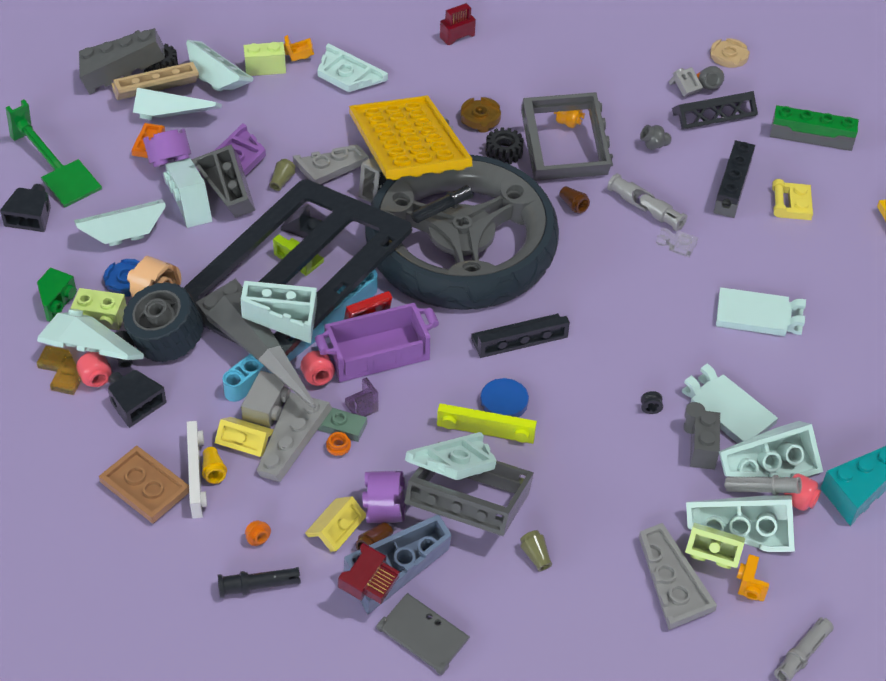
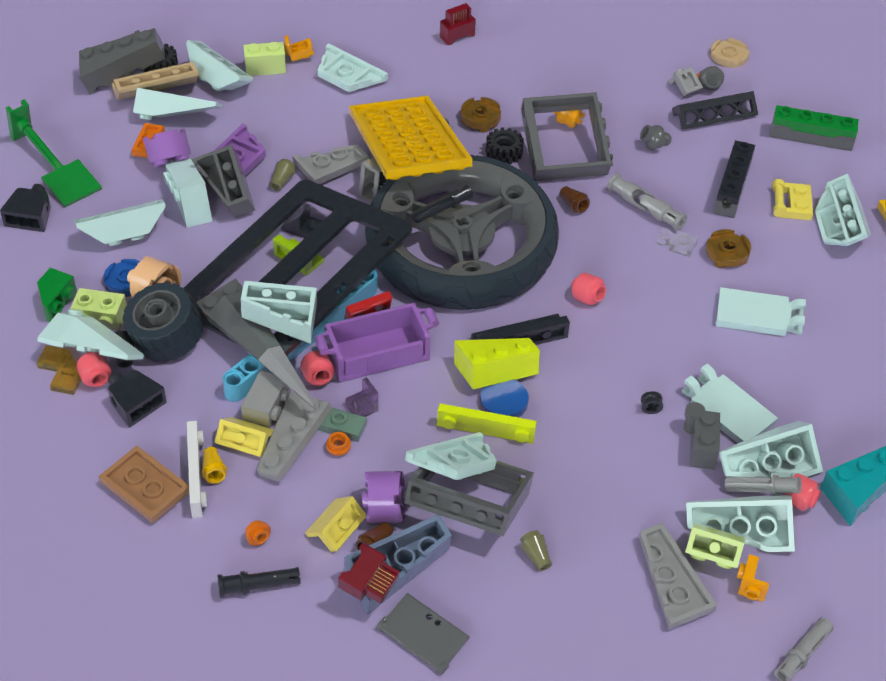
none -> neon yellow wedge [454,338,540,389]
none -> coral head [571,273,606,305]
none -> pearl gold plate [706,229,751,268]
none -> light aqua wedge [815,174,871,246]

